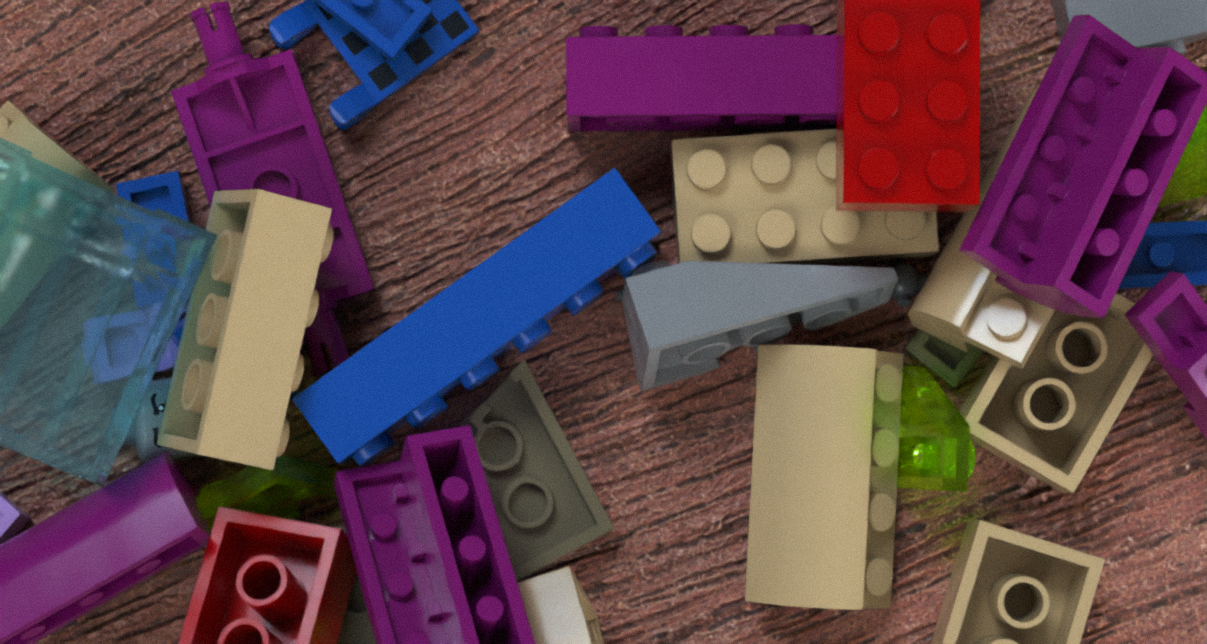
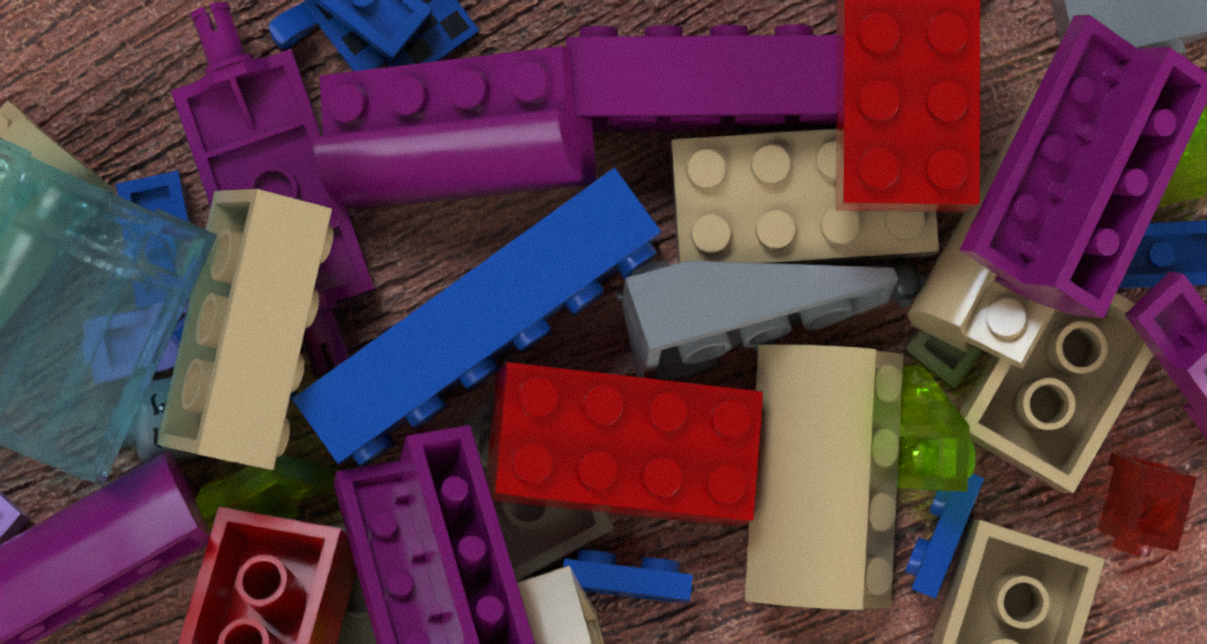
none -> magenta brick [312,46,596,209]
none -> red brick [486,362,763,527]
none -> blue plate [563,550,693,605]
none -> blue plate [905,469,984,599]
none -> clear red brick [1098,453,1197,557]

